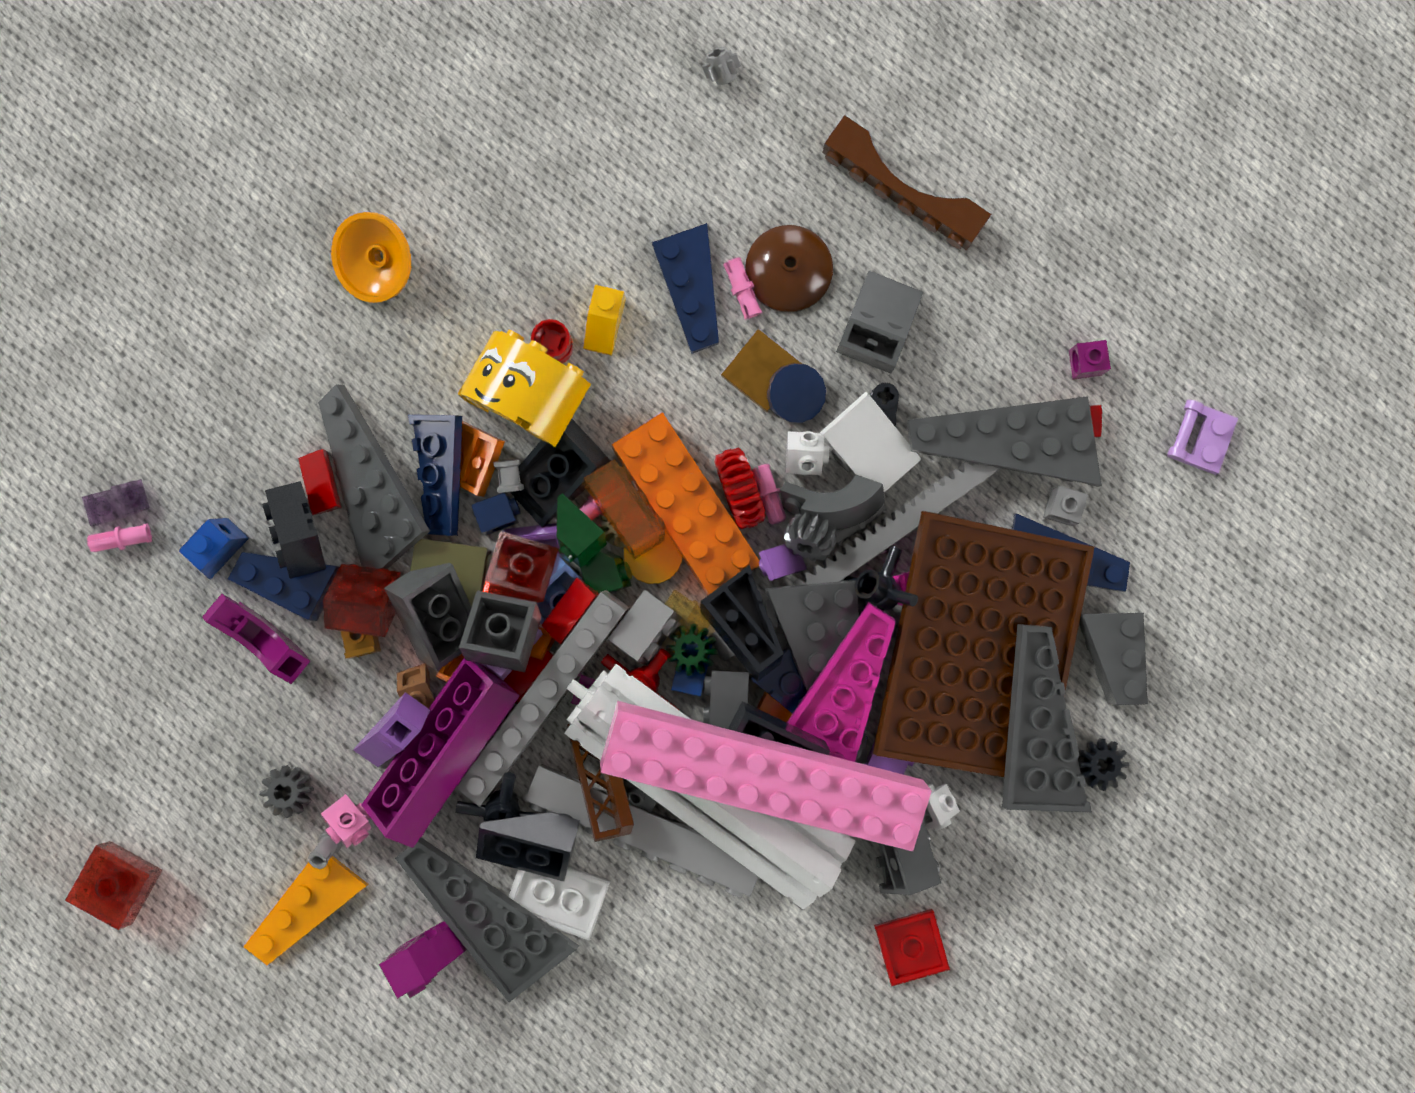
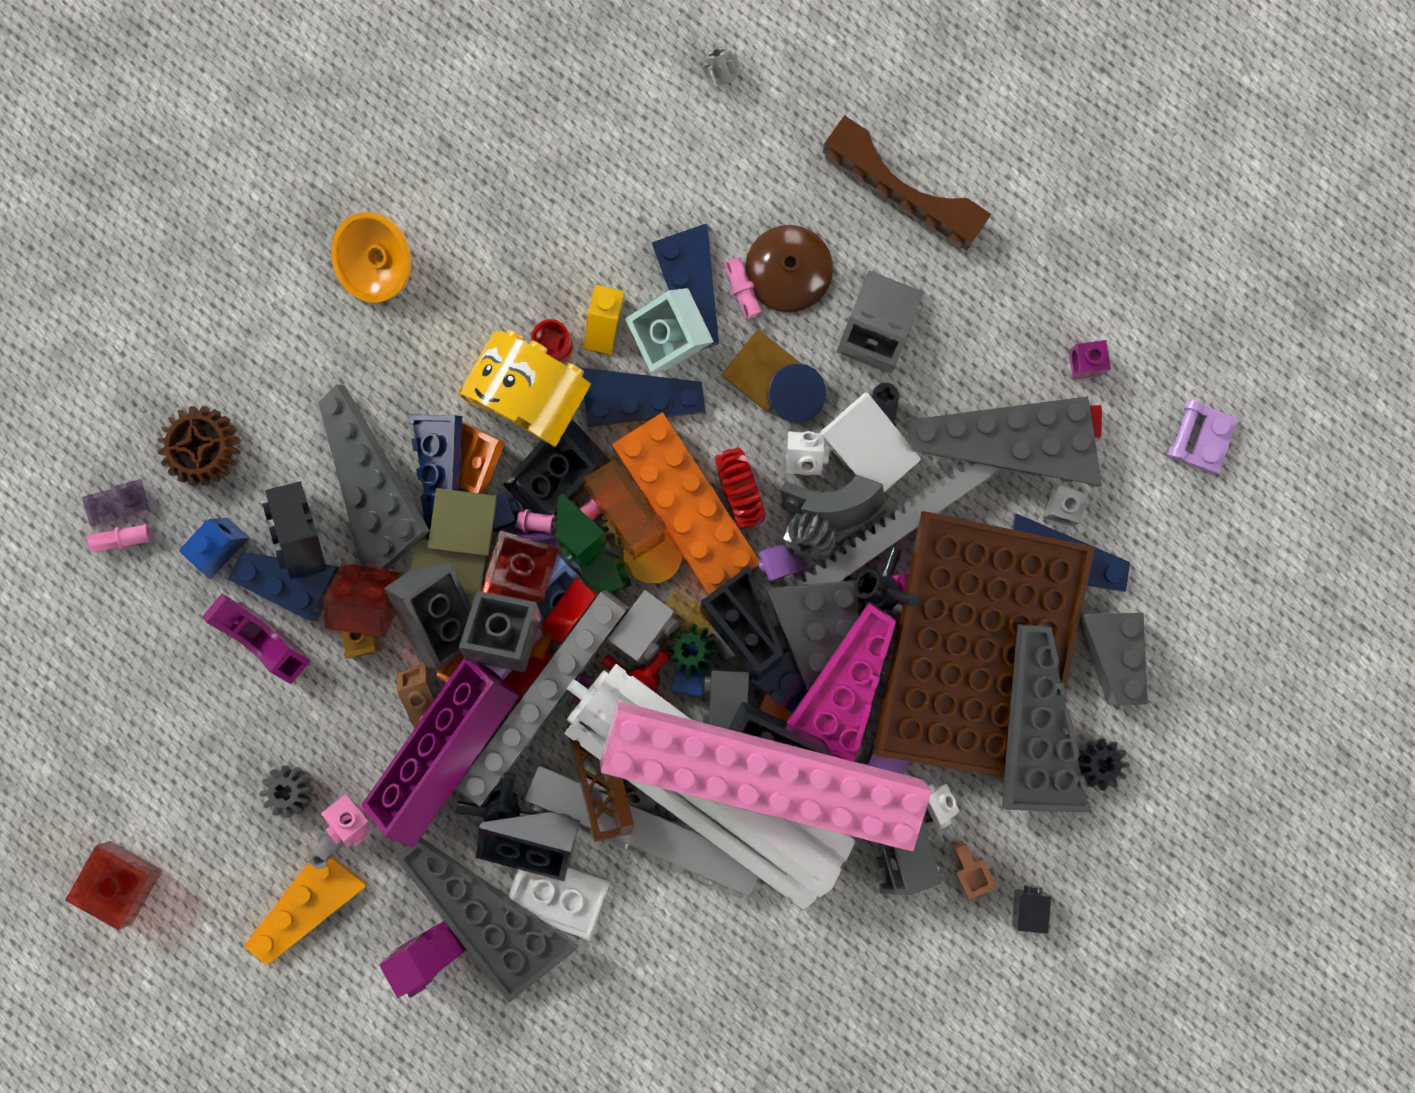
red slope [298,449,342,516] -> none
medium lavender slope [354,692,430,767] -> none
light grey bush [494,459,524,493] -> none
bright pink axle [752,464,786,524] -> none
red tile [874,909,950,986] -> none
none -> reddish brown gear [157,406,241,486]
none -> olive tile [428,488,498,556]
none -> bright pink pin [517,509,557,534]
none -> dark blue wing [581,368,706,427]
none -> light aqua brick [625,288,714,372]
none -> nougat plate [952,841,996,900]
none -> black brick [1012,885,1051,934]

